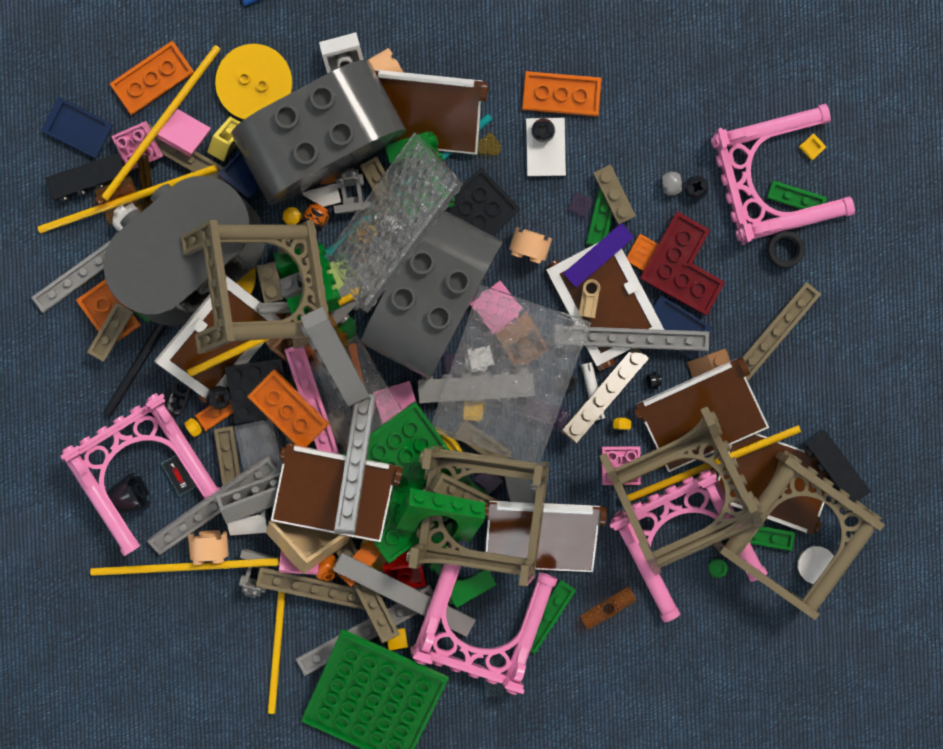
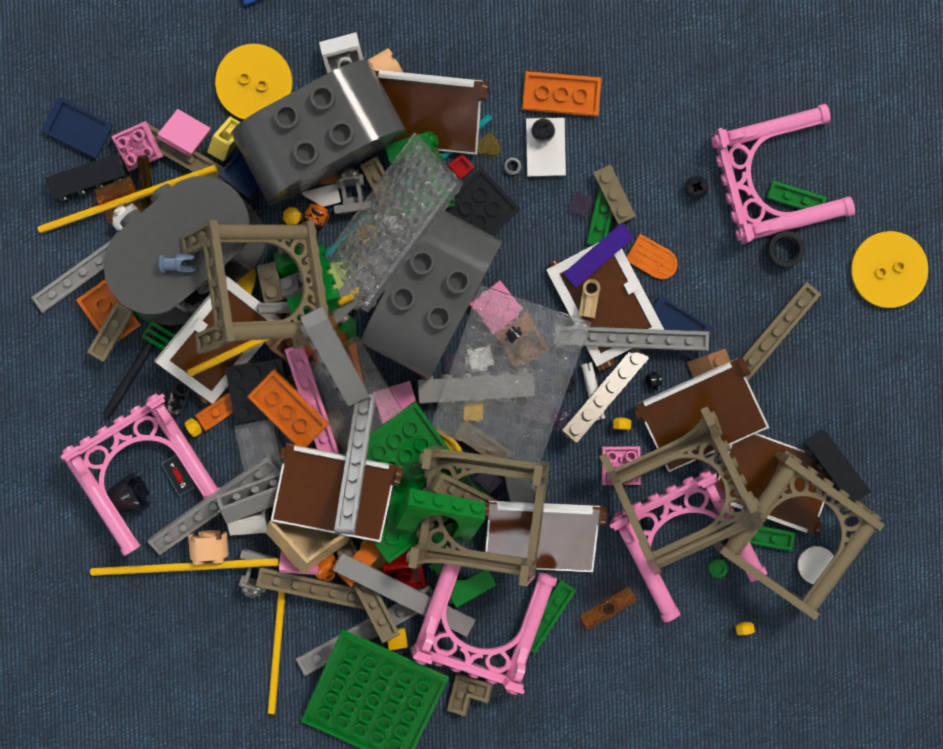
yellow piece [101,45,221,201] -> none
orange tile [109,40,194,116] -> none
black piece [206,386,231,410] -> none
dark tan plate [214,426,241,486] -> none
light nougat brick [509,227,552,264] -> none
yellow piece [627,425,801,502] -> none
dark red plate [639,211,725,316] -> none
light grey piece [662,171,682,196] -> none
yellow tile [799,133,826,161] -> none
none -> green tile [141,320,175,350]
none -> sand blue piece [159,254,197,273]
none -> dark tan plate [447,673,494,716]
none -> red tile [448,153,475,180]
none -> light grey piece [504,158,521,175]
none -> black plate [505,326,523,344]
none -> yellow tile [735,622,755,635]
none -> yellow plate [851,231,928,308]

